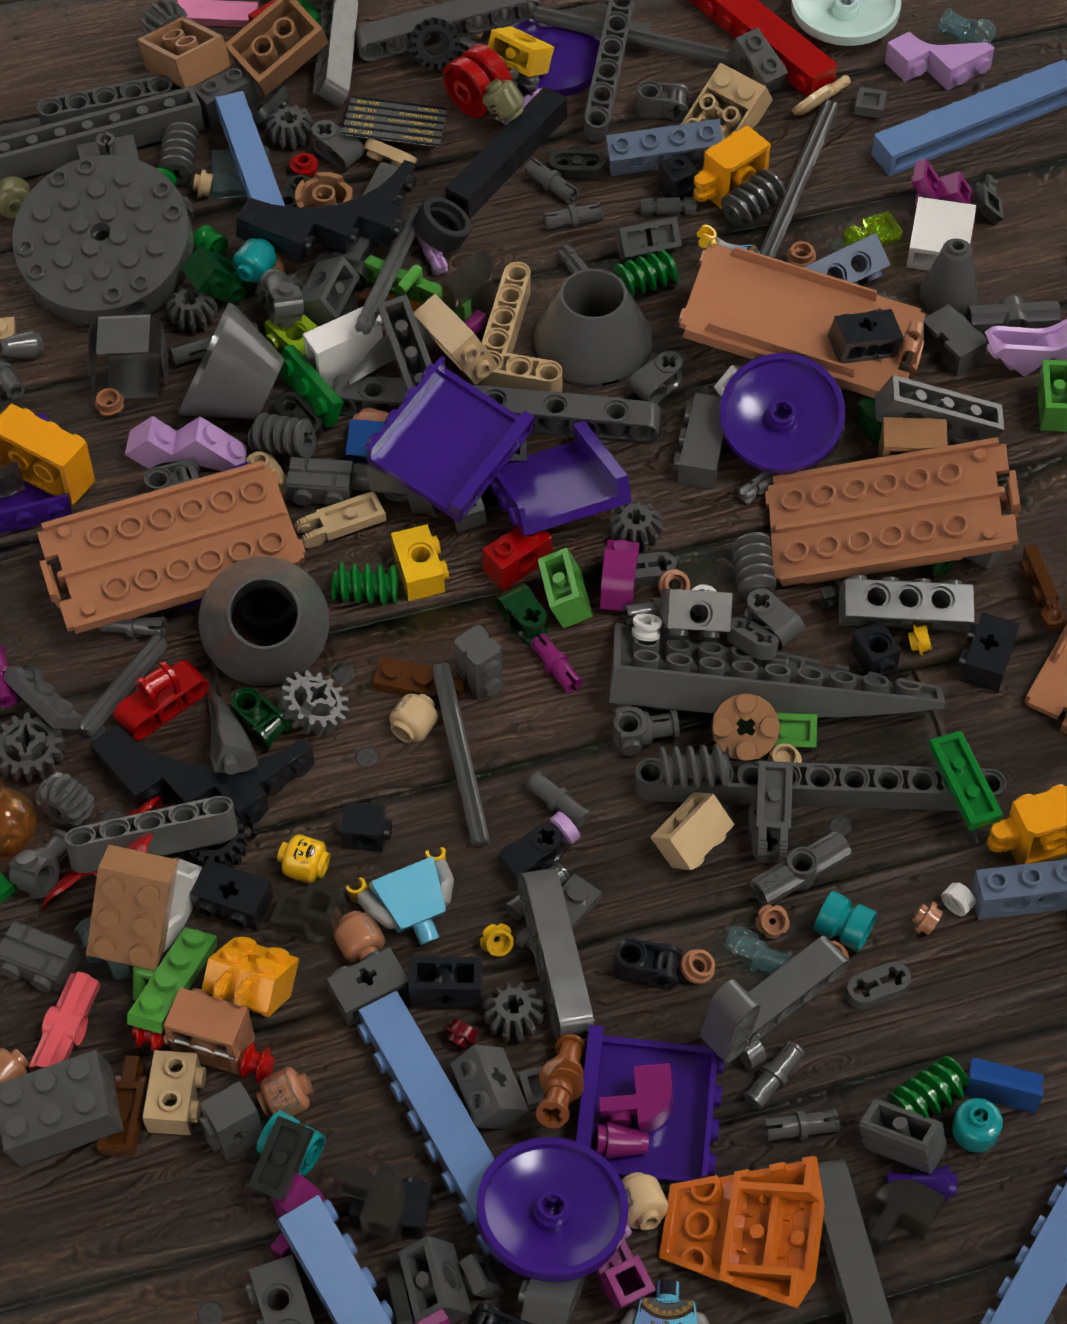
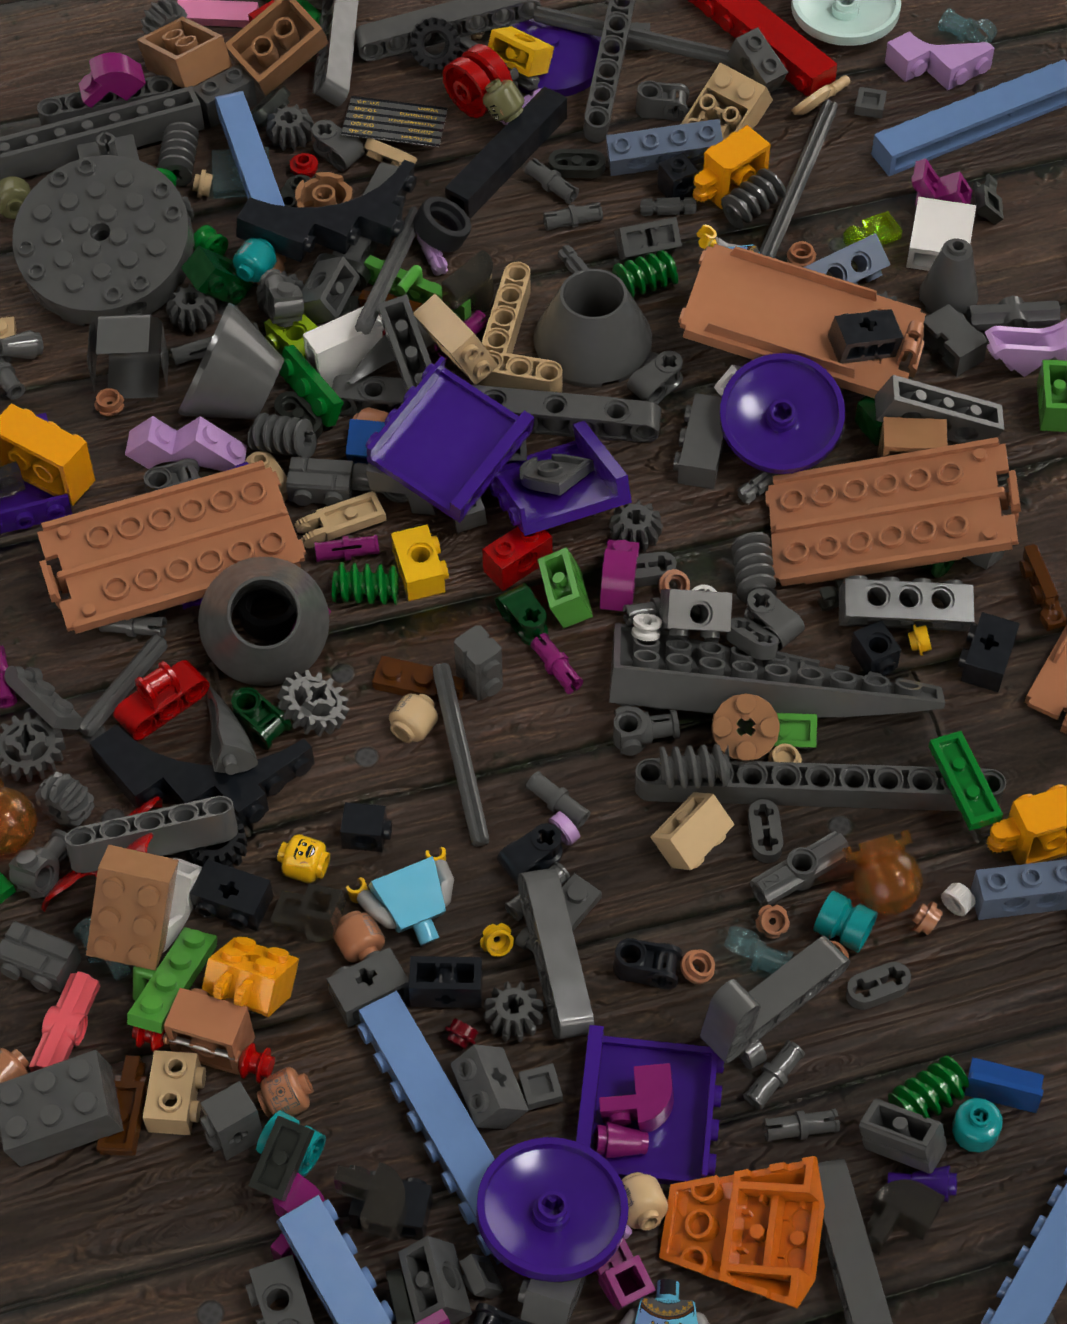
dark orange piece [536,1034,587,1129] -> none
dark grey hinge [756,761,793,858] -> none
none -> magenta brick [78,52,146,108]
none -> magenta pin [314,534,380,562]
none -> dark grey tile [519,454,594,495]
none -> clear orange tile [842,829,923,916]

